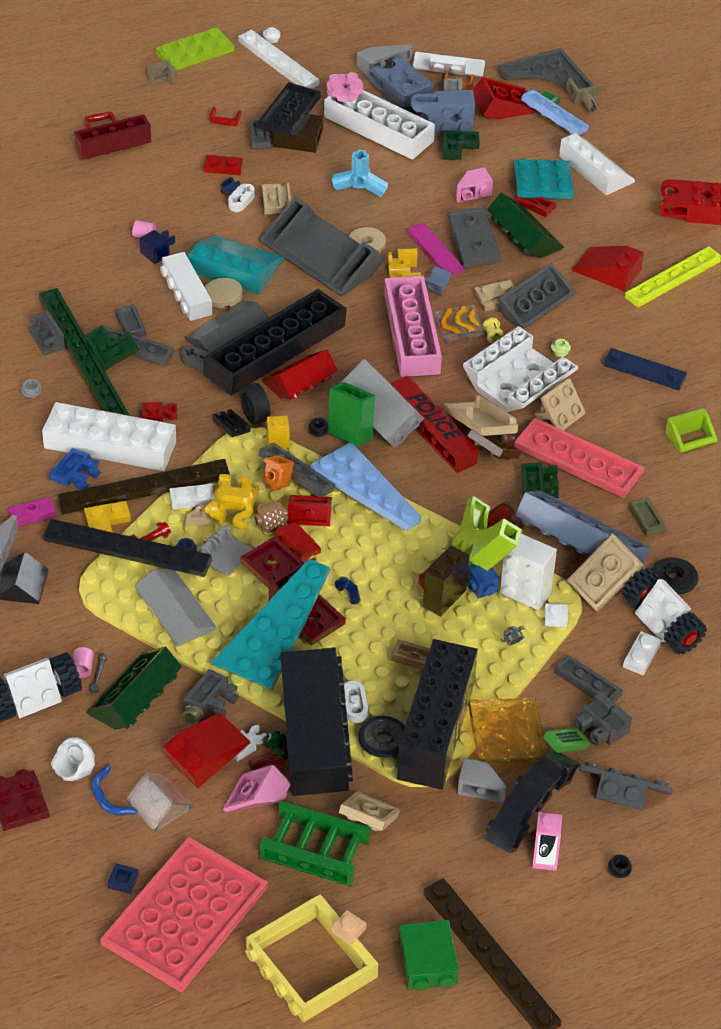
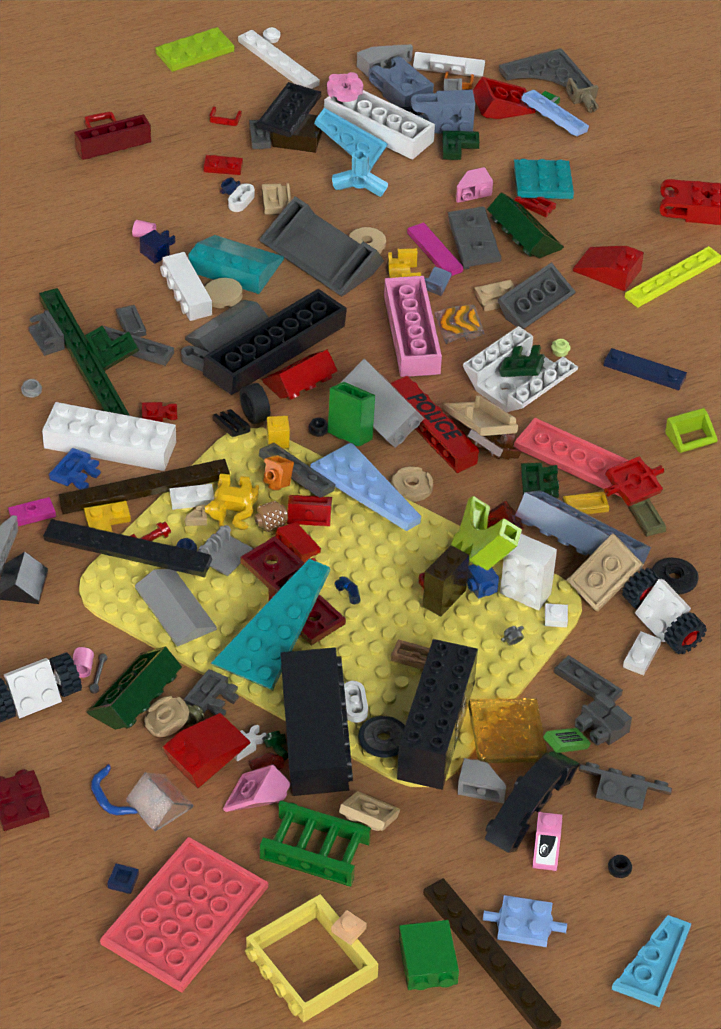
white hair [51,737,95,781] -> none
dark tan bracket [148,60,177,84] -> none
light yellow bush [482,318,505,344] -> none
tan bracket [534,378,586,431] -> none
white slope [559,133,635,196] -> none
none -> tan tile [144,696,189,737]
none -> medium azure wing [314,108,388,171]
none -> tan tile [391,466,433,502]
none -> light blue plate [483,895,567,947]
none -> dark green plate [499,345,545,377]
none -> yellow tile [563,492,609,514]
none -> red plate [604,456,664,507]
none -> medium azure wing [612,915,691,1007]

